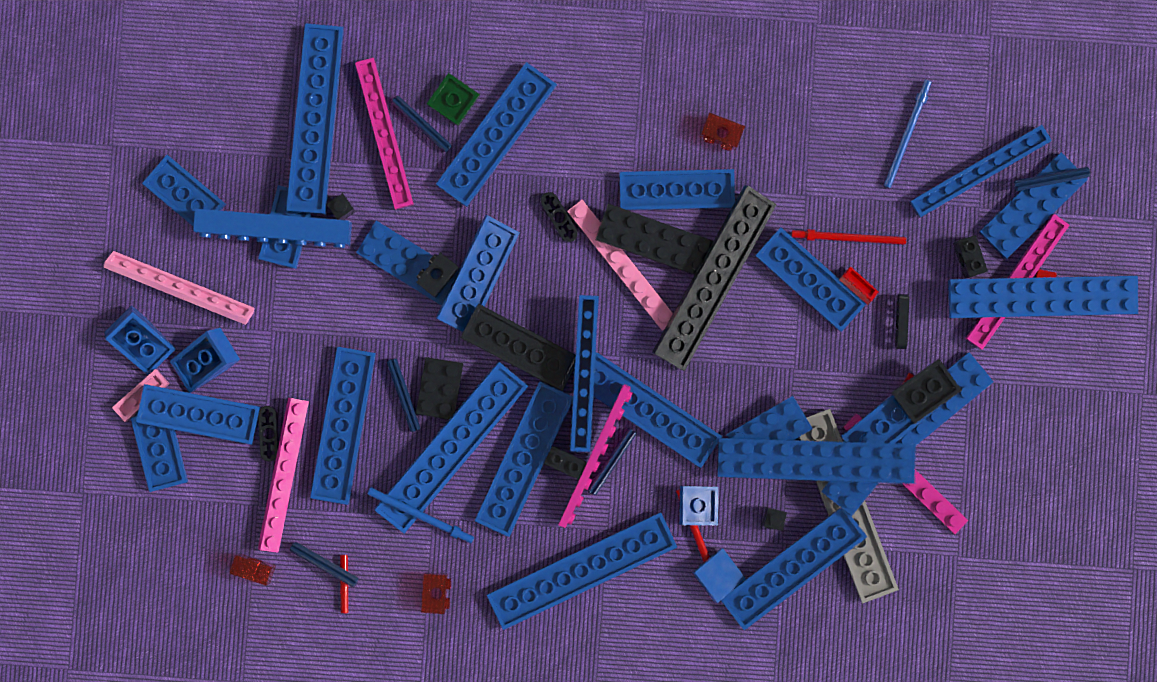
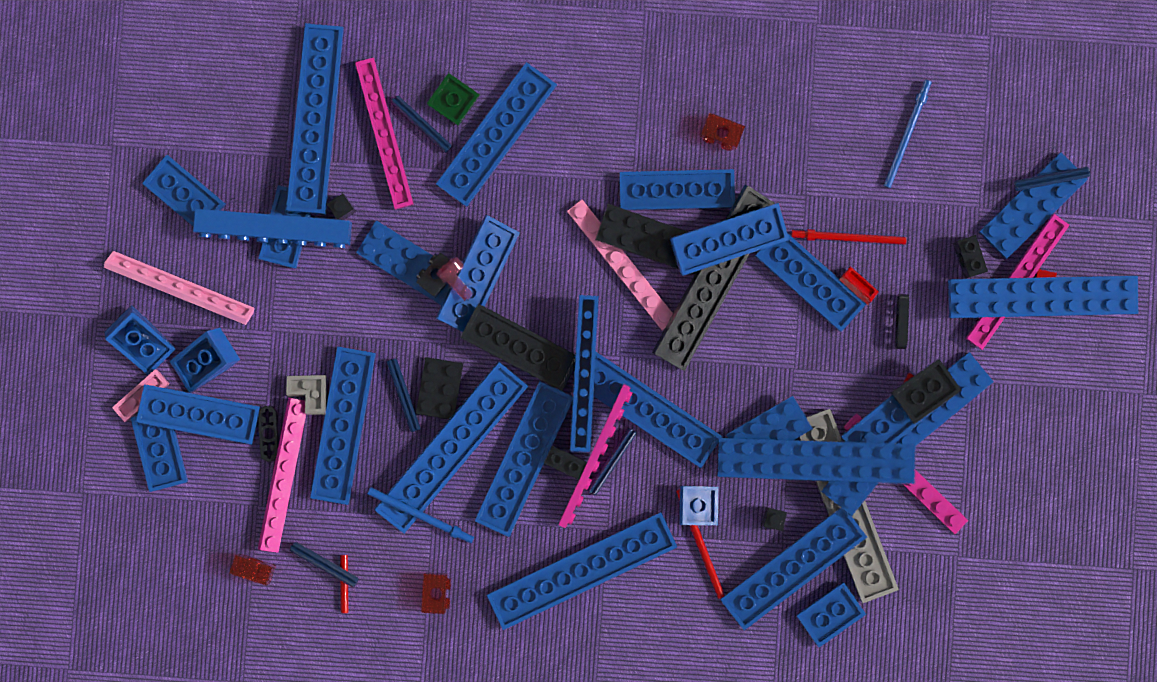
black beam [541,192,578,243] -> none
blue tile [692,548,746,603] -> none
blue plate [910,125,1052,218] -> none
none -> light grey plate [286,375,326,415]
none -> clear pink piece [437,257,473,301]
none -> blue plate [670,203,789,276]
none -> blue plate [796,582,866,648]

